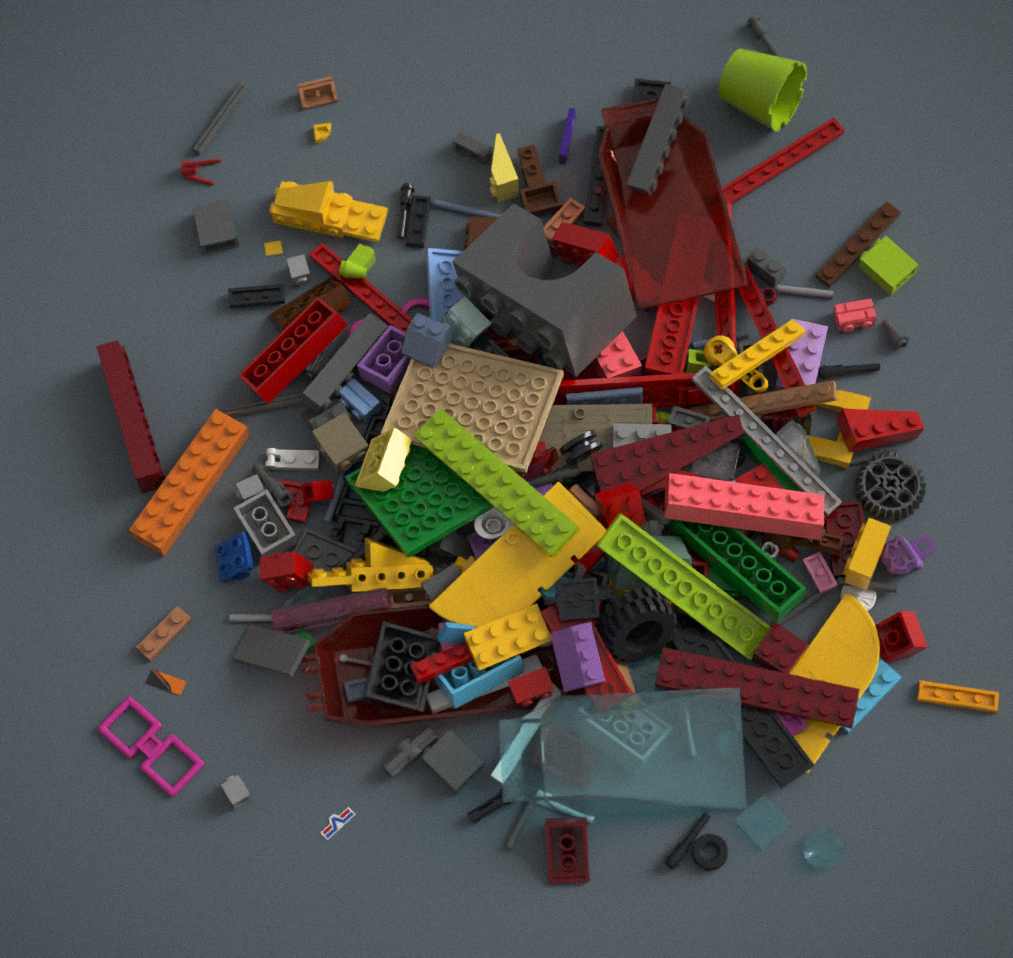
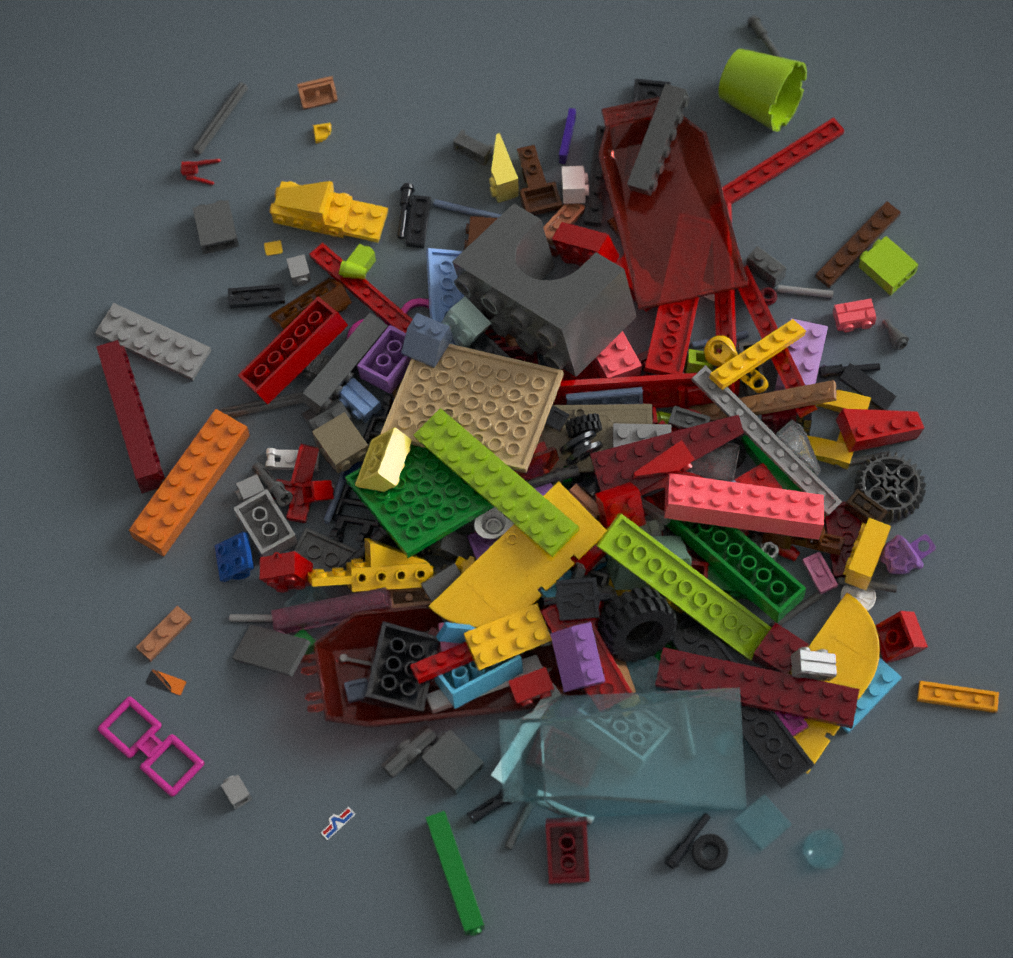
none -> light grey plate [95,303,211,381]
none -> red panel [290,443,320,484]
none -> green brick [426,811,485,936]
none -> black plate [545,405,569,432]
none -> white brick [562,166,589,204]
none -> black tyre [565,413,602,439]
none -> red slope [631,440,695,479]
none -> brick [791,647,837,681]
none -> black tile [839,363,897,410]
none -> dark brown slope [844,489,888,524]

